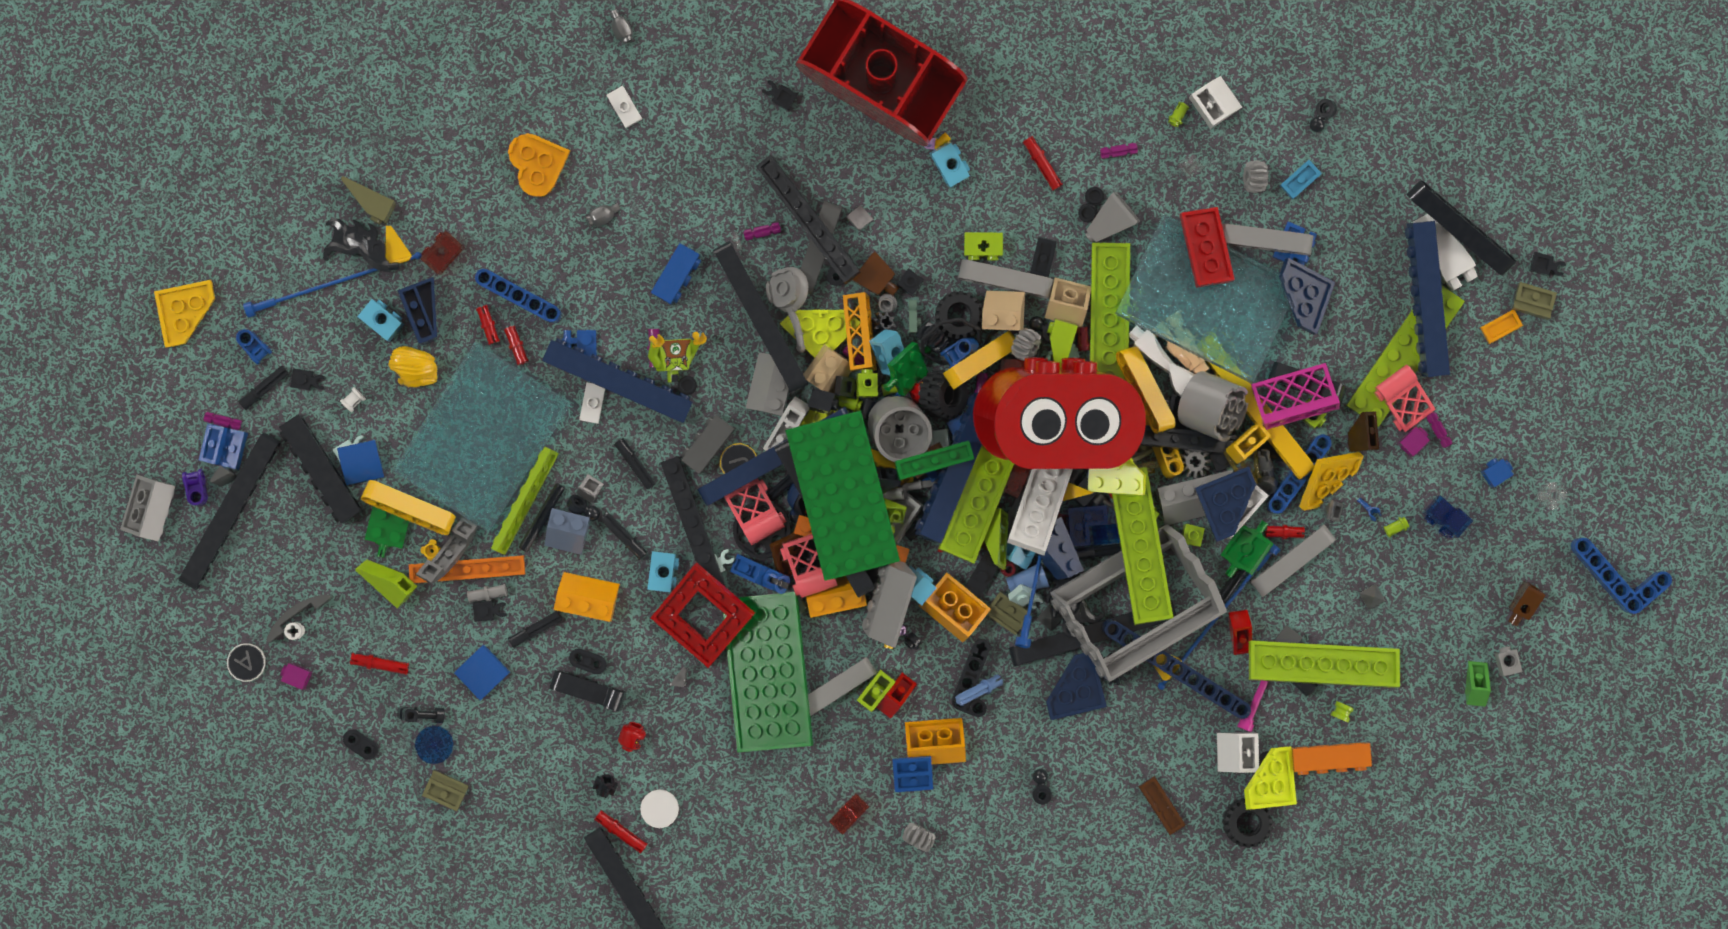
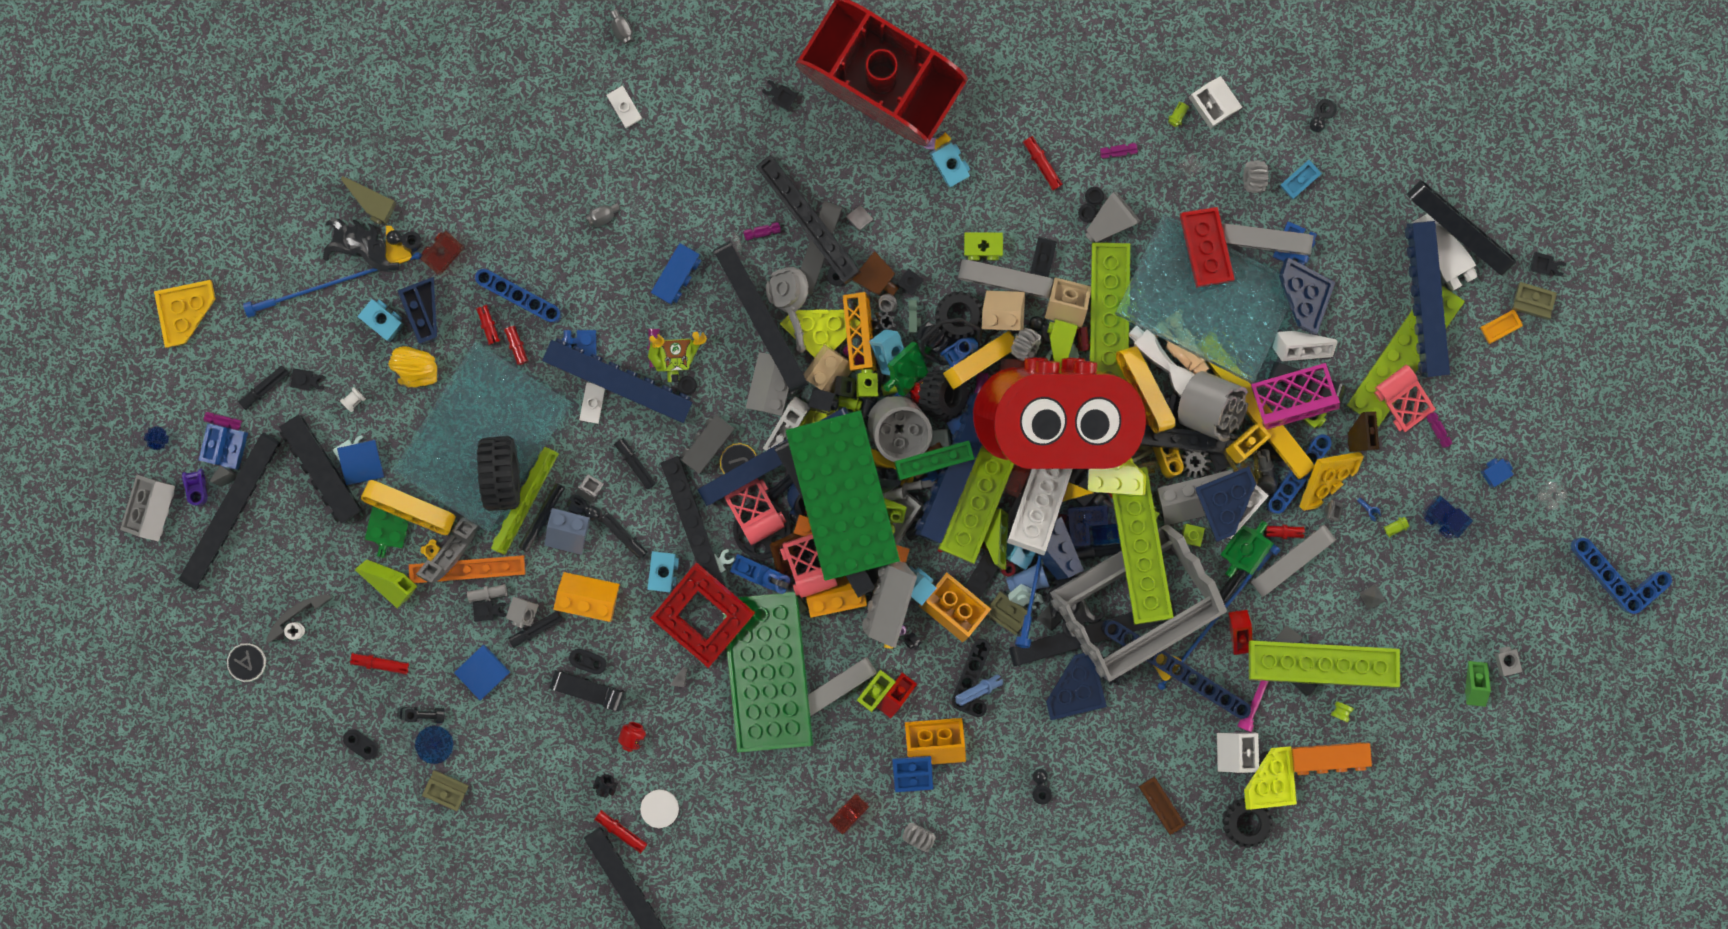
blue piece [236,329,272,365] -> none
magenta brick [280,663,313,690] -> none
light orange plate [508,133,571,197] -> none
magenta brick [1397,427,1430,457] -> none
reddish brown torso [1508,581,1546,627] -> none
none -> clear blue gear [144,427,169,450]
none -> black plate [386,230,422,252]
none -> black tyre [477,436,520,511]
none -> light grey brick [506,596,539,628]
none -> white slope [1272,331,1337,361]

